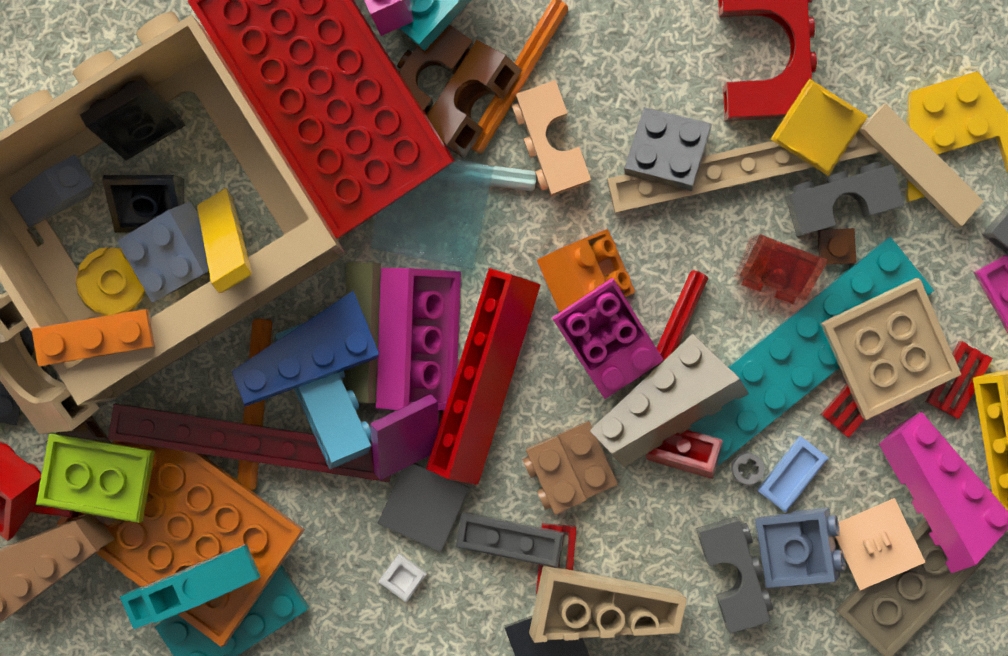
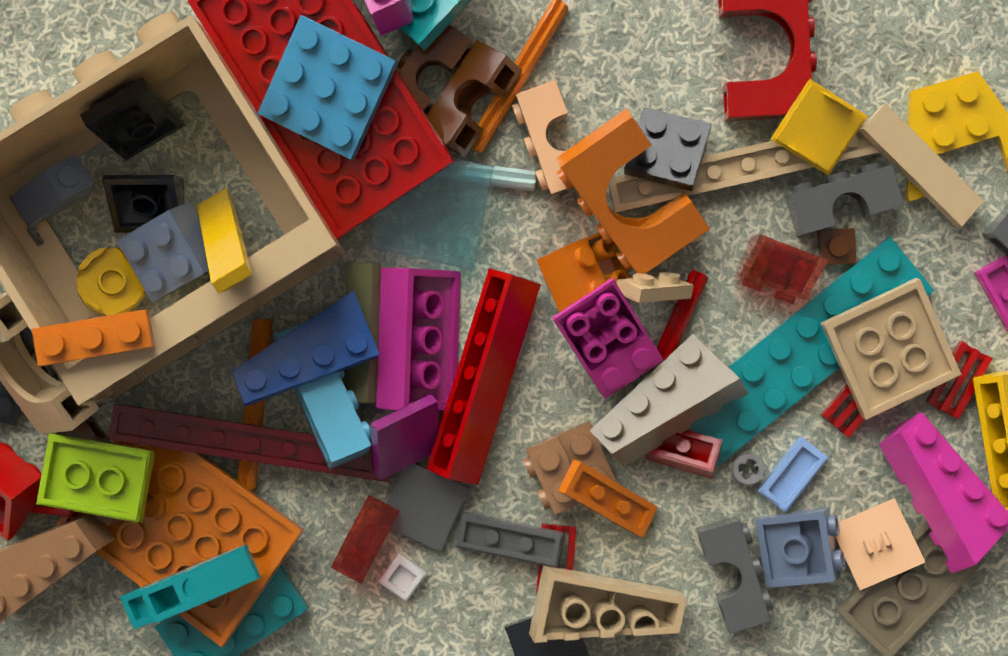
none -> dark azure plate [257,15,399,160]
none -> clear red slope [330,495,400,584]
none -> orange arch [556,108,710,274]
none -> orange plate [558,460,658,538]
none -> tan plate [617,271,693,303]

